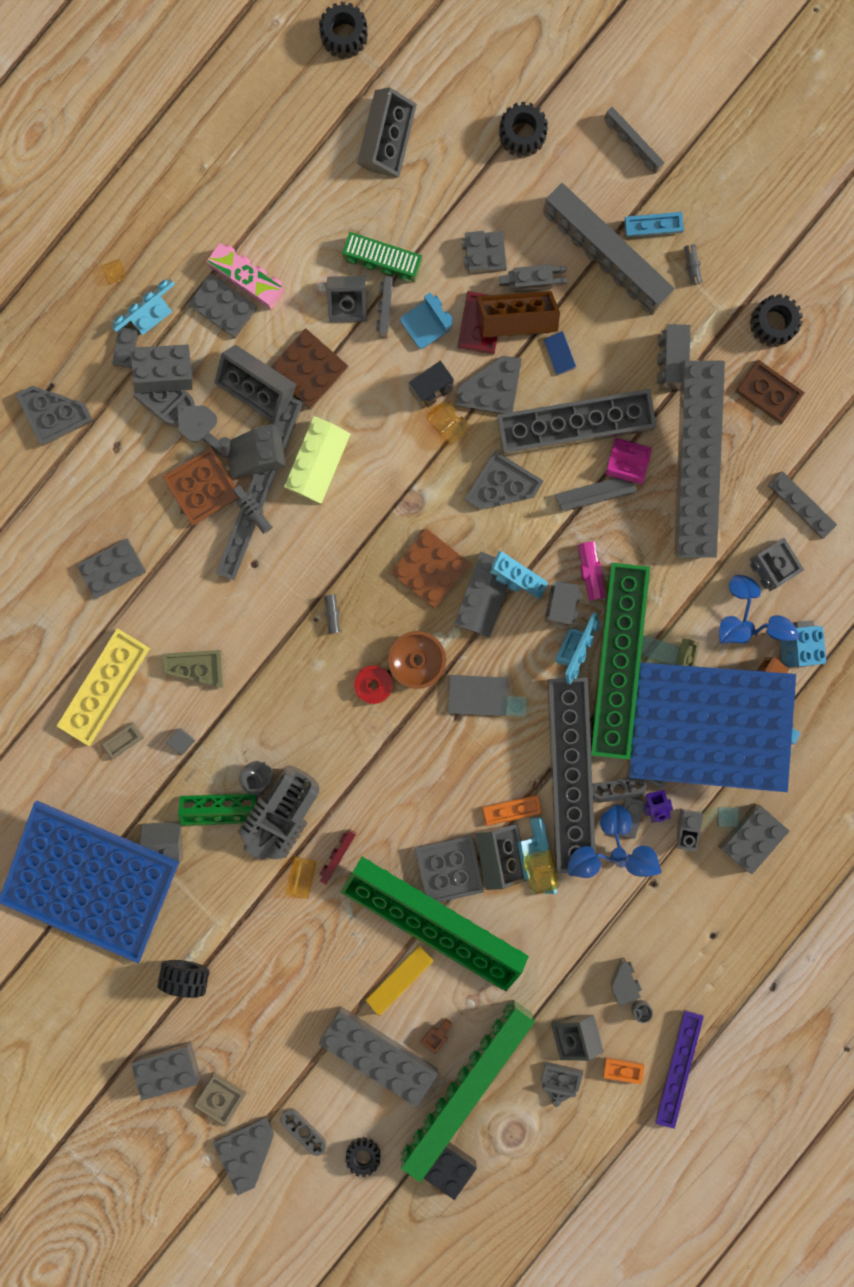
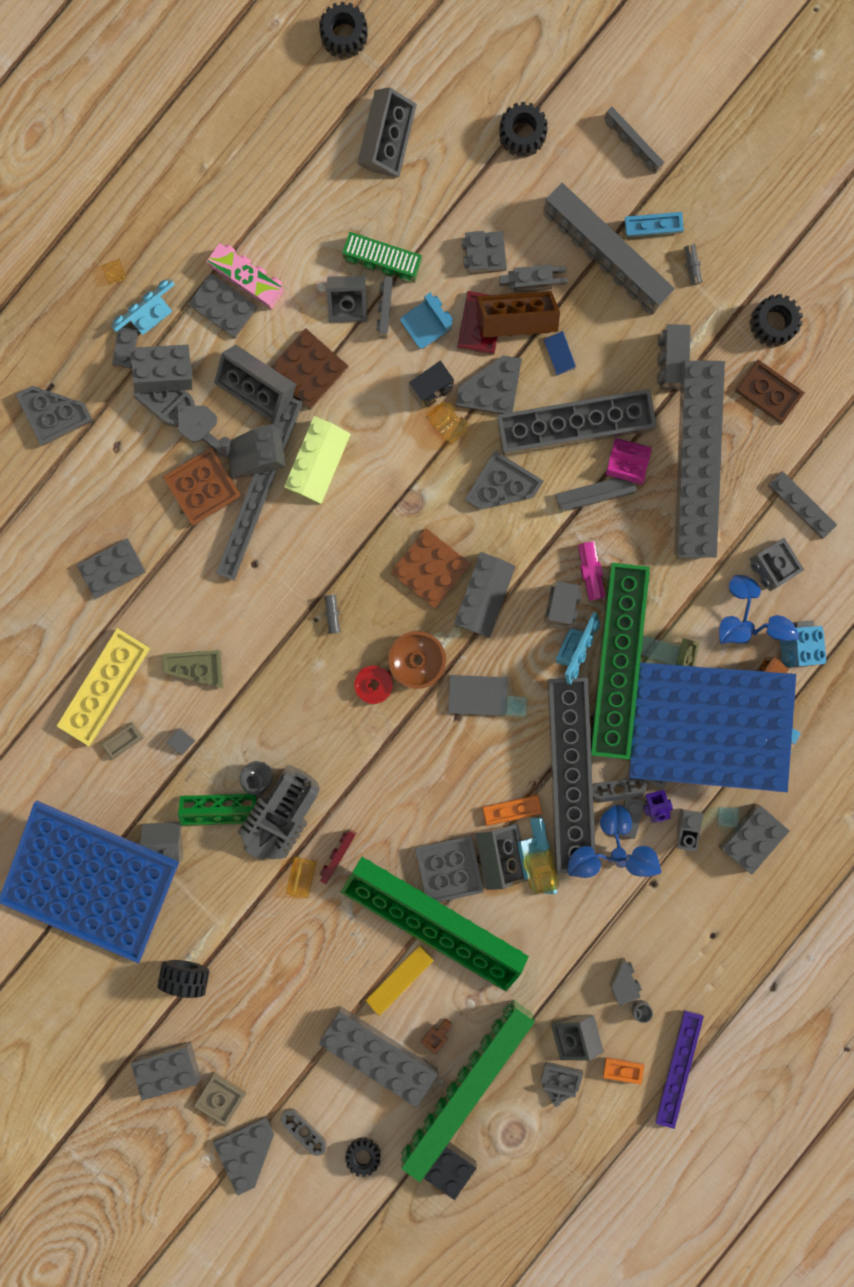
dark grey hinge [233,485,273,534] -> none
medium azure bracket [490,551,548,599] -> none

